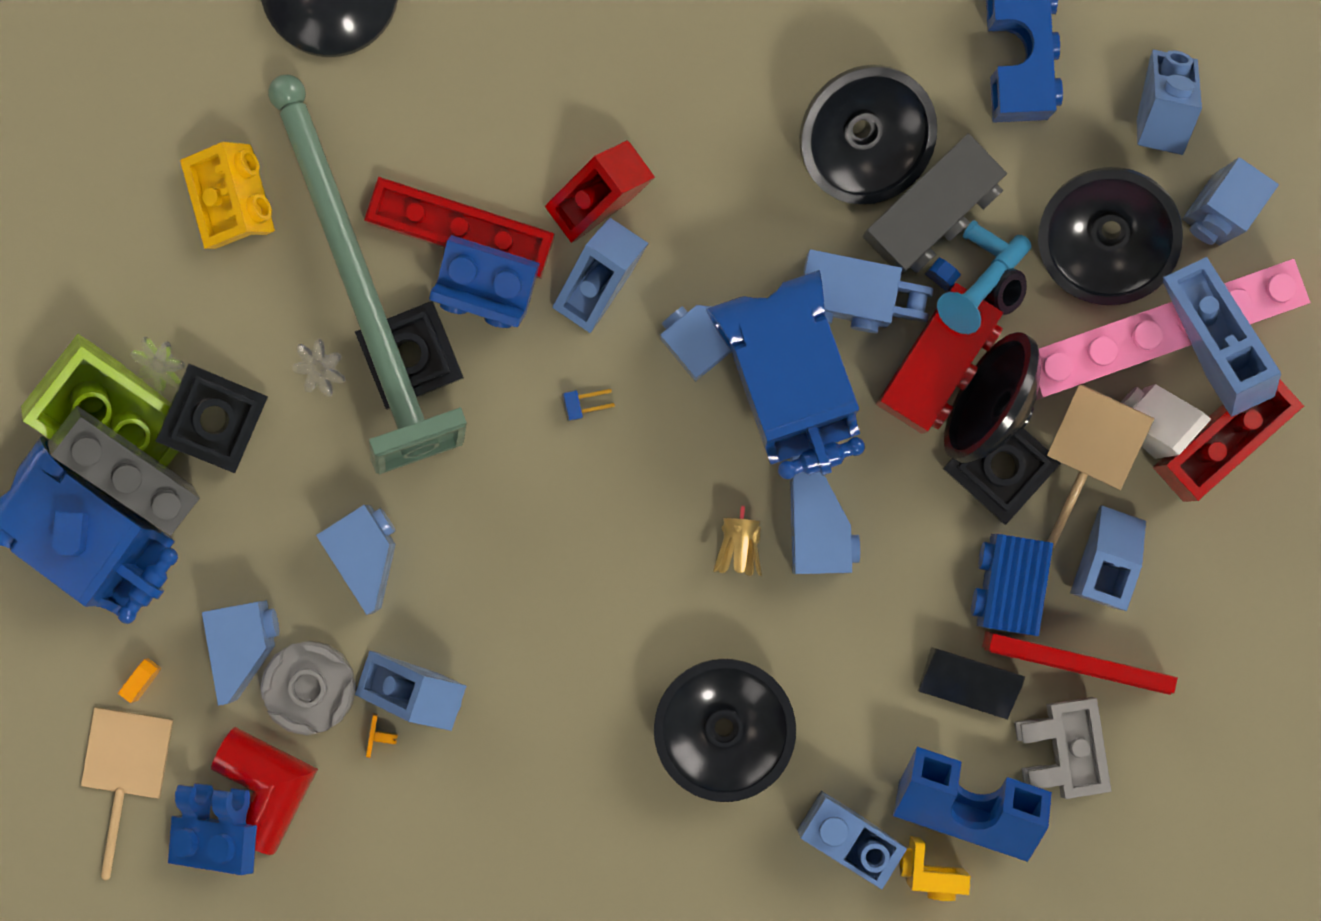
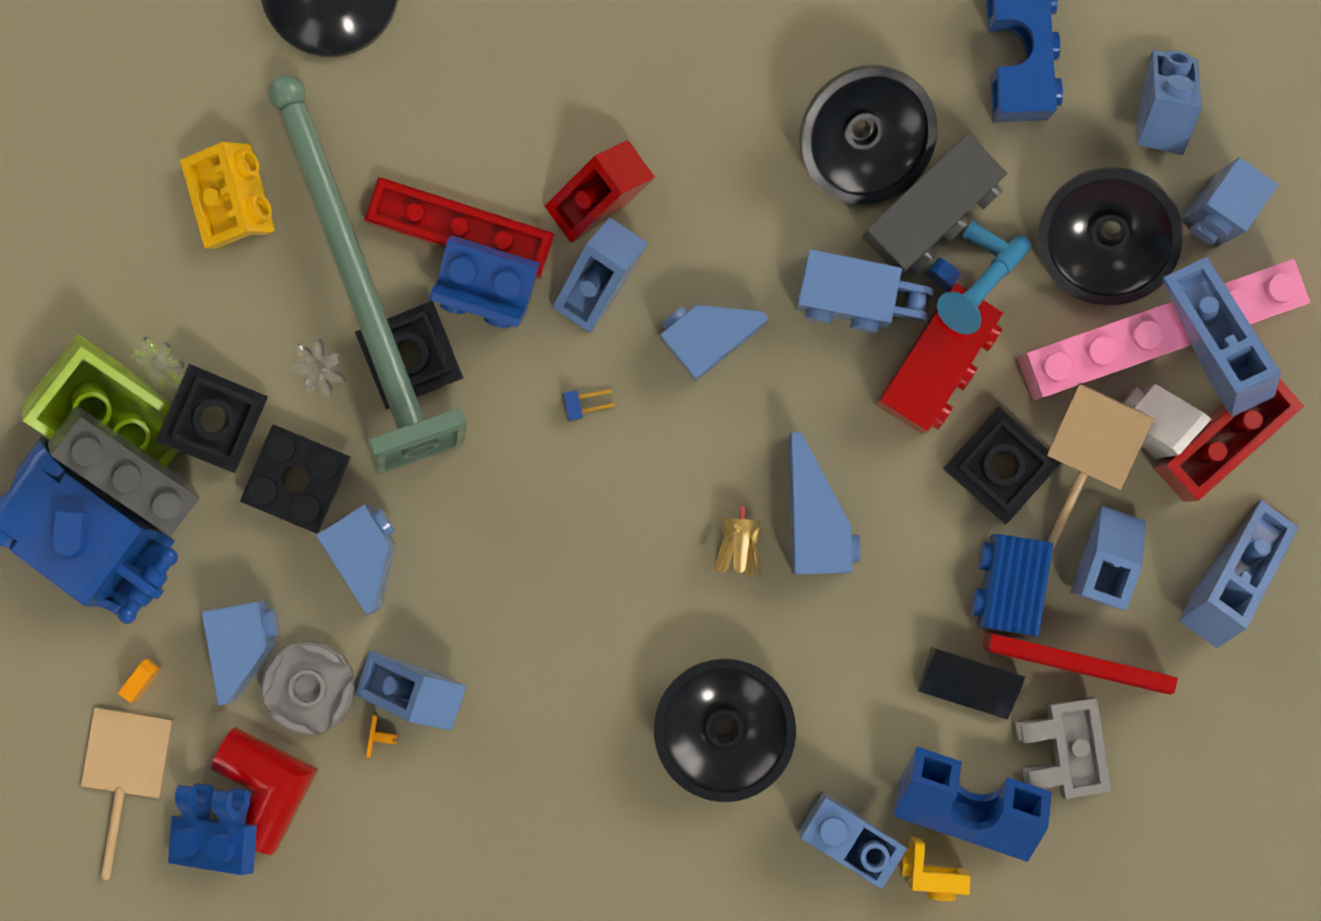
blue piece [706,270,865,479] -> none
black dish [944,332,1041,463] -> none
black piece [983,268,1027,315] -> none
none -> black piece [240,424,351,534]
none -> medium blue slope [1178,500,1299,649]

